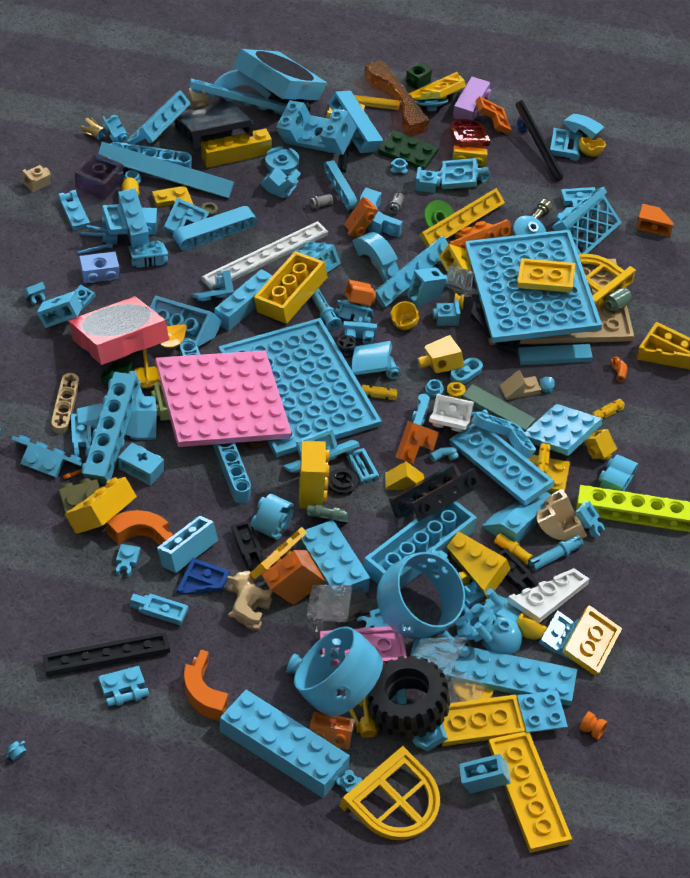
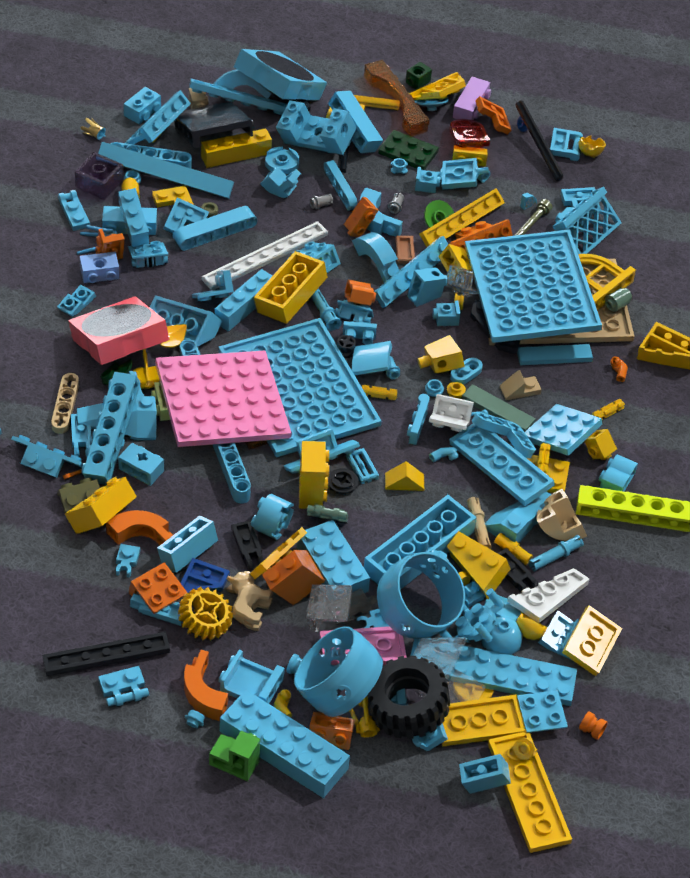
medium azure plate [5,741,27,761] -> none
tan brick [22,165,51,192] -> none
medium azure tile [23,282,46,305] -> none
medium azure brick [37,291,83,328] -> none
medium azure plate [102,204,128,235] -> none
medium azure hinge [103,115,128,143] -> none
medium azure plate [337,770,362,793] -> none
yellow window [339,746,440,840] -> none
black fence [389,465,481,521] -> none
yellow hair [390,301,419,331] -> none
orange plate [395,421,439,464] -> none
medium azure dish [513,216,546,236] -> none
yellow plate [517,258,576,293] -> none
medium azure hinge [540,377,555,393] -> none
medium azure slope [563,114,604,139] -> none
medium azure plate [575,501,605,538] -> none
orange slope [636,204,673,237] -> none
none -> orange bracket [95,229,125,260]
none -> medium azure brick [124,87,161,125]
none -> orange bracket [128,562,187,614]
none -> yellow gear [178,586,233,641]
none -> medium azure plate [185,710,205,728]
none -> bright green brick [209,731,260,782]
none -> medium azure panel [218,650,285,704]
none -> yellow arm [274,689,292,718]
none -> nougat tile [395,236,415,265]
none -> tan pin [467,497,492,549]
none -> yellow plate [513,738,538,760]
none -> medium azure tile [520,193,537,210]

